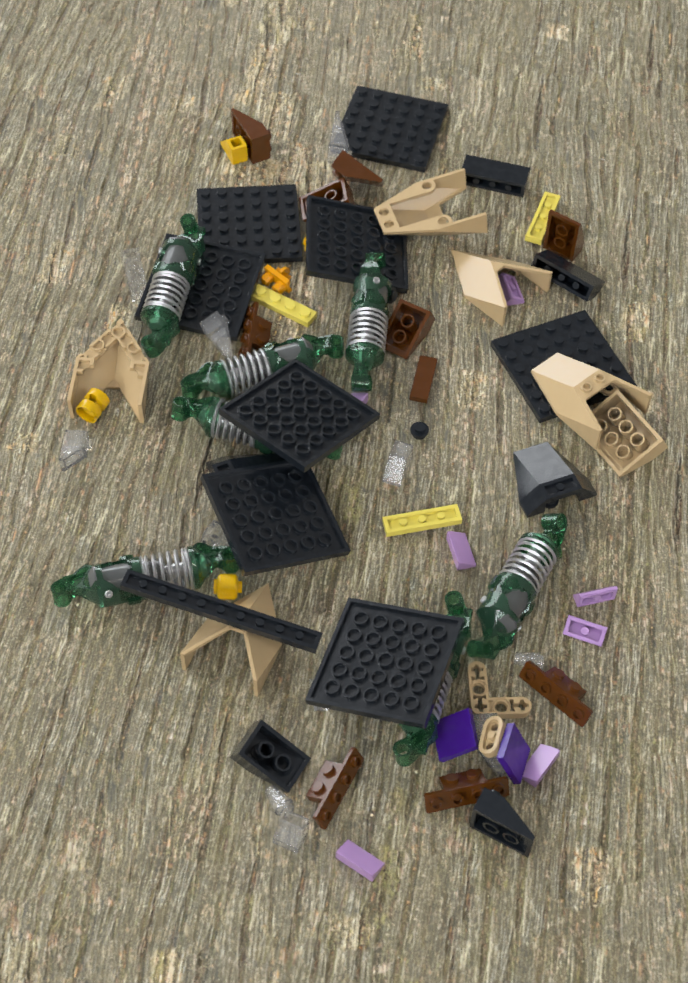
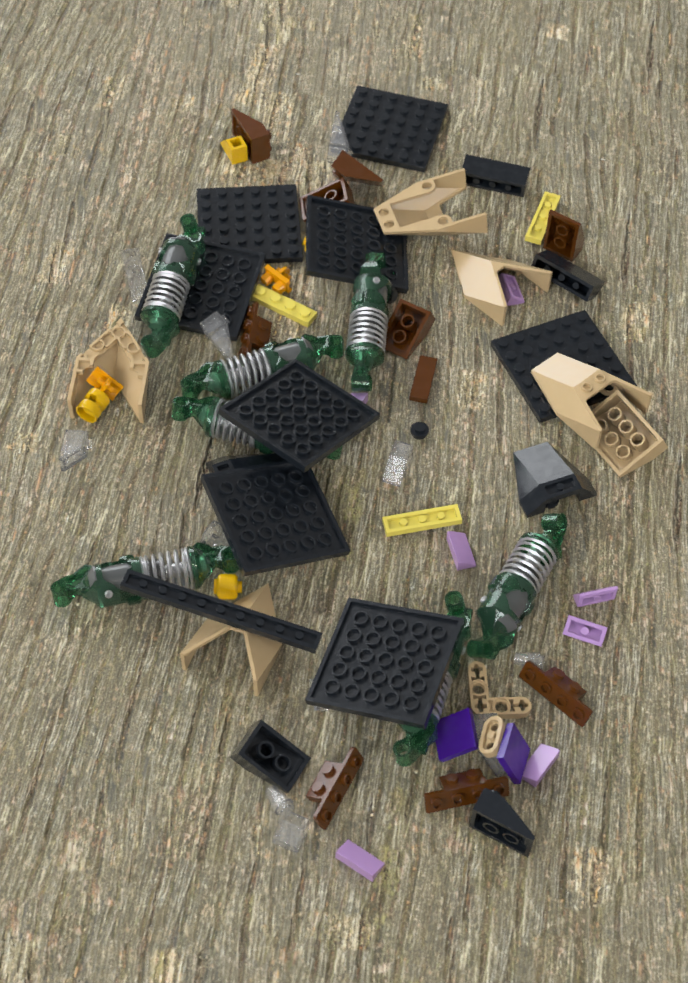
none -> light orange hips [86,366,124,401]

